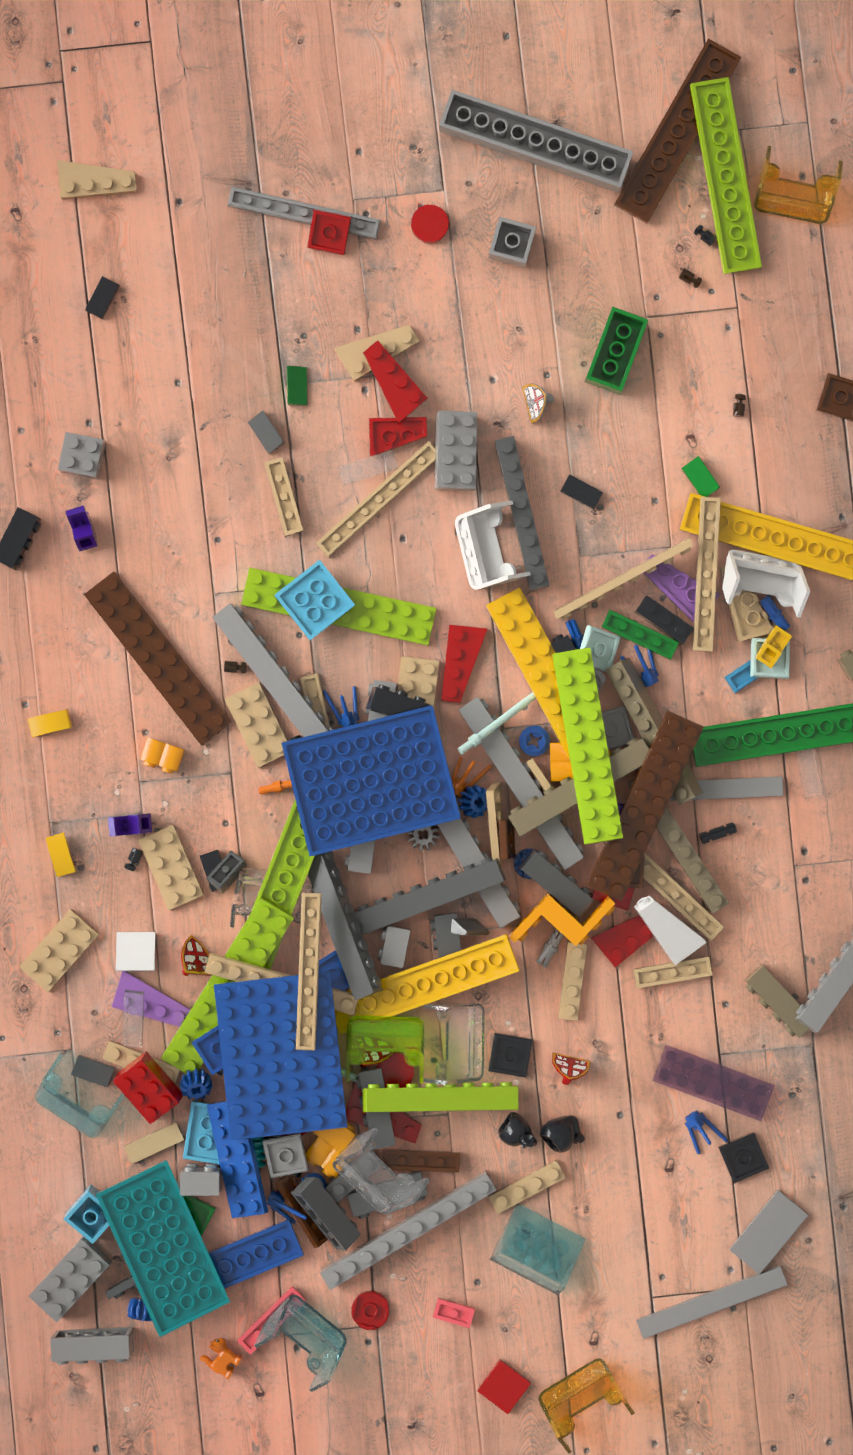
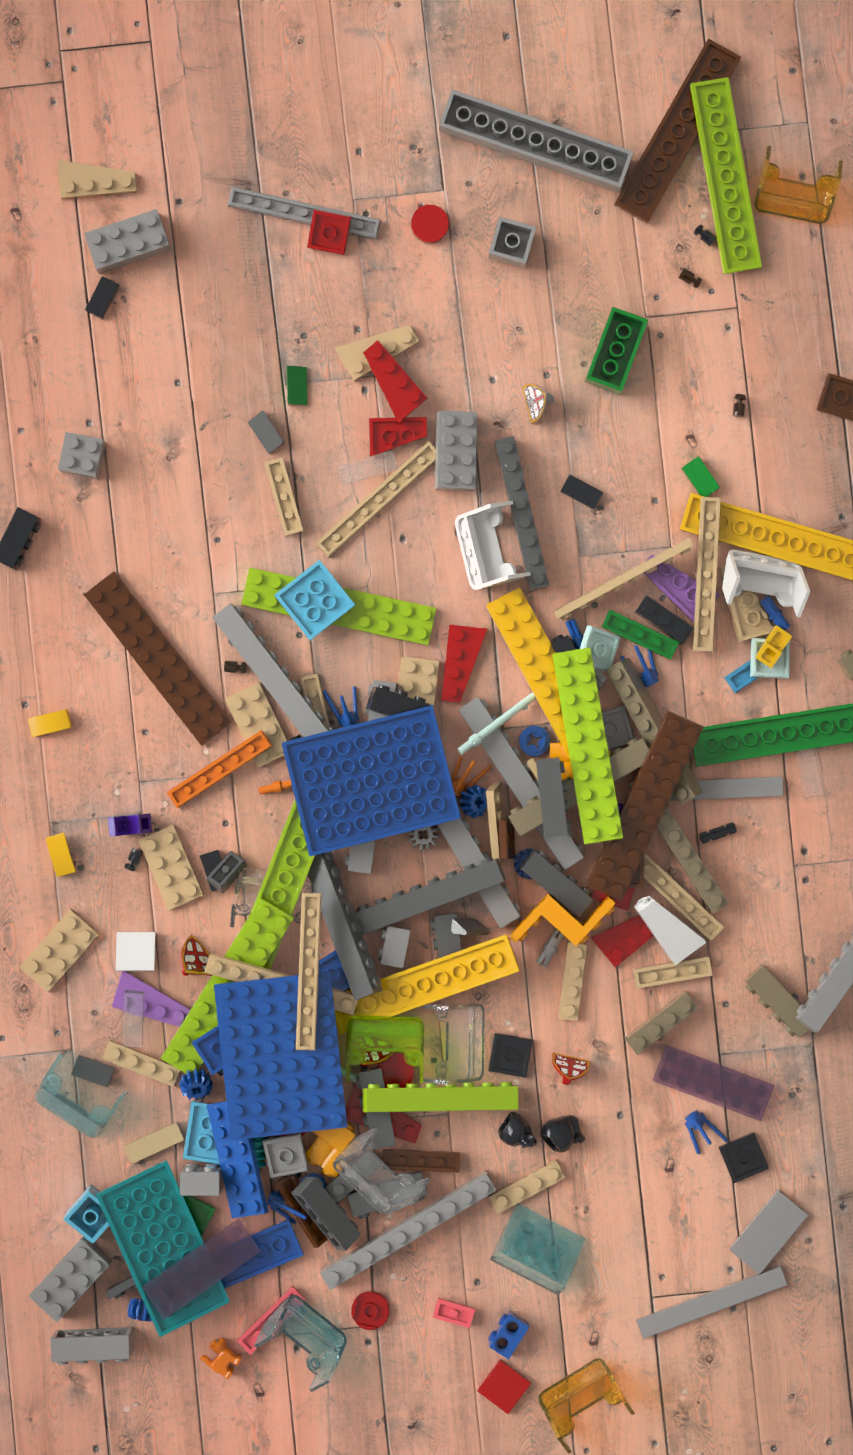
dark purple brick [65,506,98,552] -> none
red brick [113,1051,183,1125] -> none
light orange brick [140,738,185,774] -> none
none -> light grey brick [84,209,171,274]
none -> clear purple plate [141,1219,260,1320]
none -> orange tile [167,730,273,808]
none -> blue brick [488,1310,529,1360]
none -> dark grey brick [536,757,571,838]
none -> dark tan brick [624,991,698,1055]

